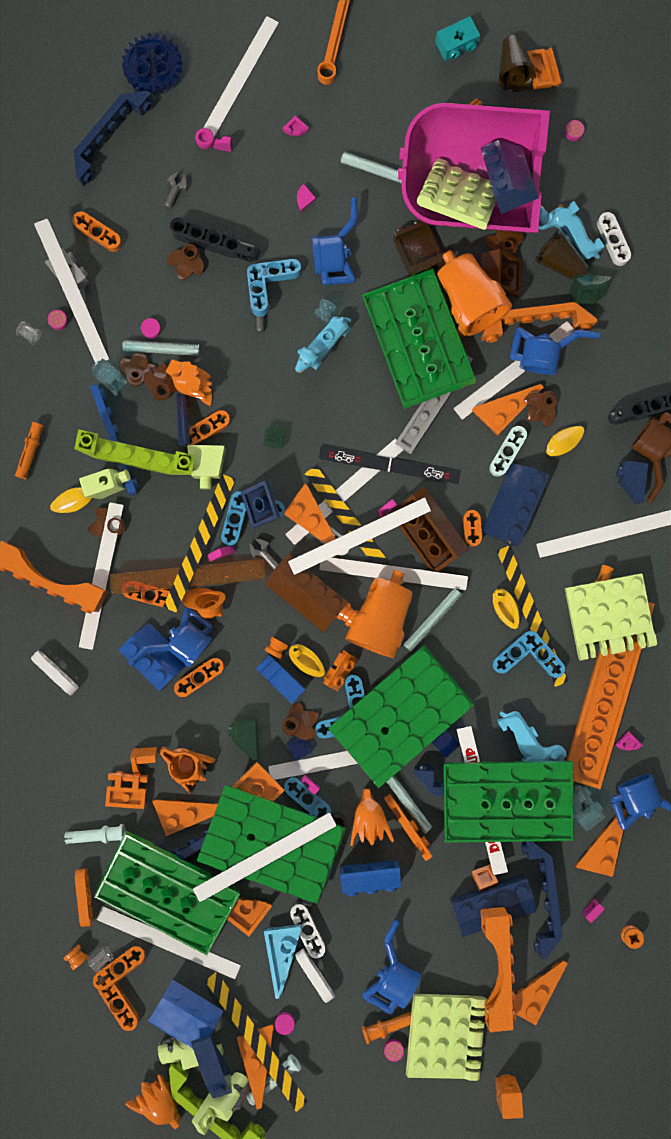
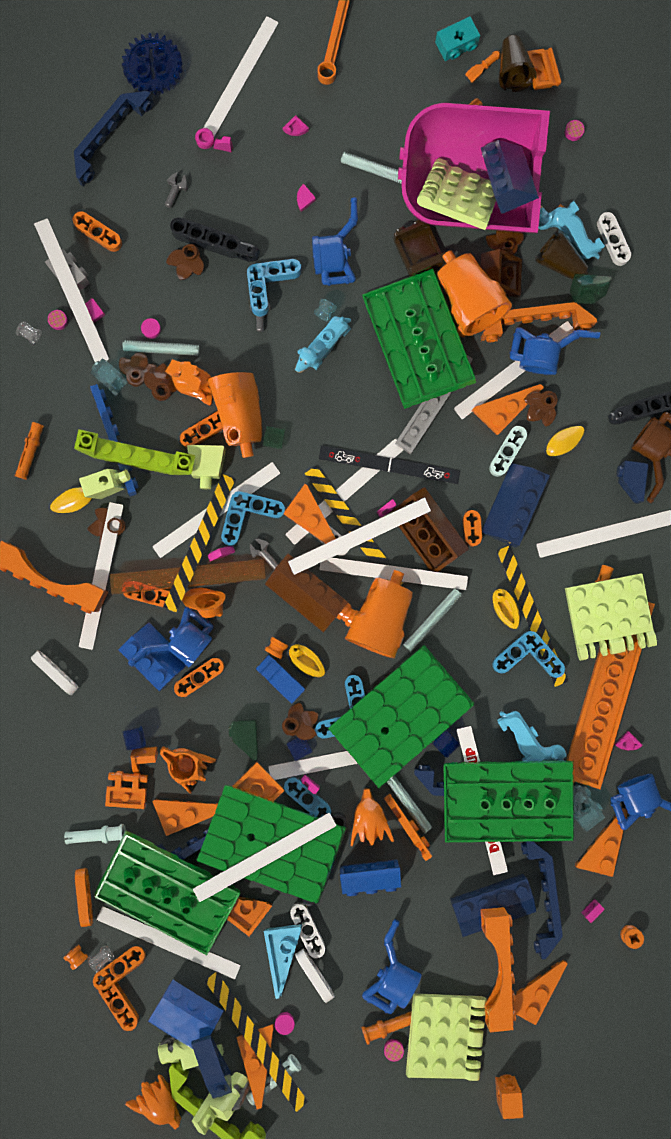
dark blue axle [176,393,190,446] -> none
dark blue slope [241,480,281,528] -> none
orange hinge [323,650,358,692] -> none
orange plate [472,864,498,891] -> none
none -> dark pink tile [85,298,105,323]
none -> clear blue brick [122,726,146,751]
none -> white sticker [153,462,280,558]
none -> orange torso [207,372,262,458]
none -> orange piece [465,51,501,83]

